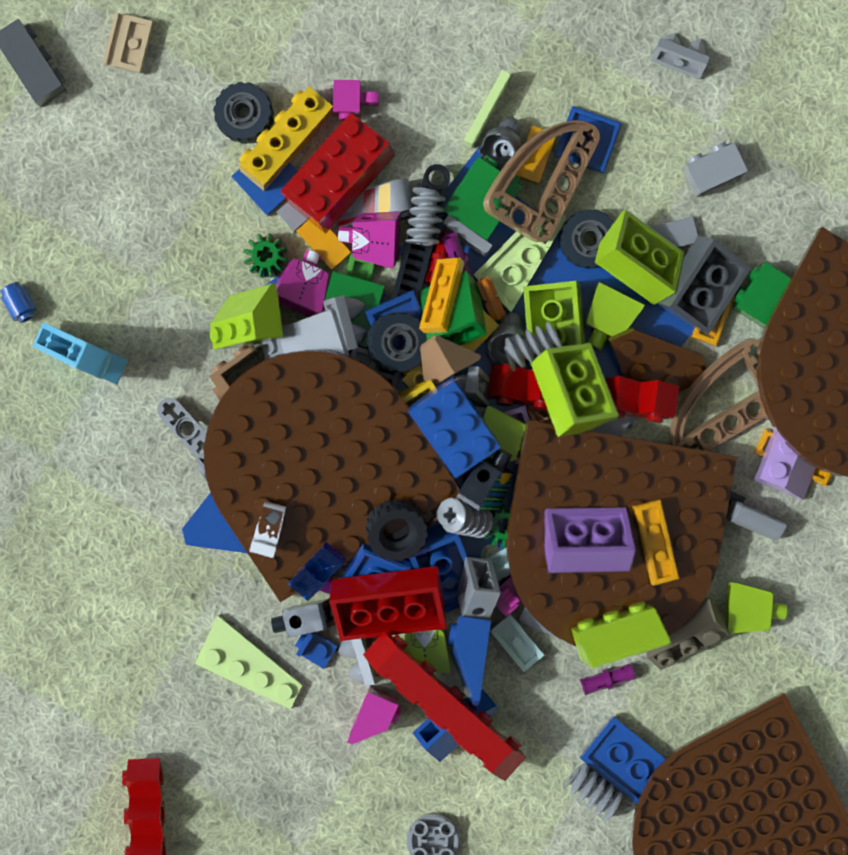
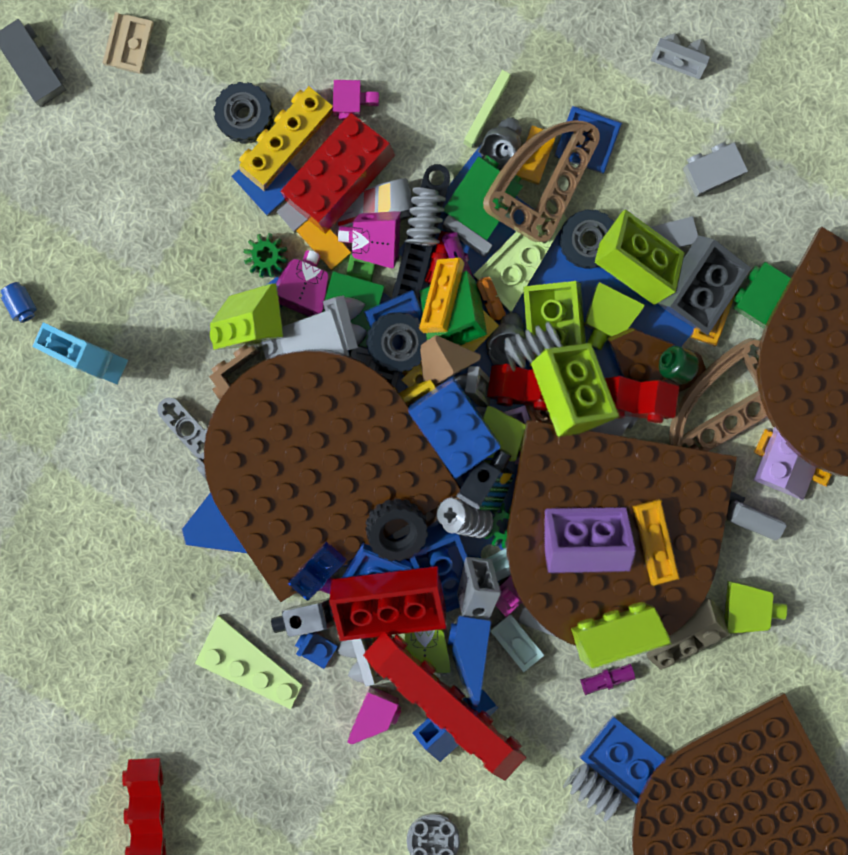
leg [250,501,286,558] -> none
none -> dark green head [659,345,699,384]

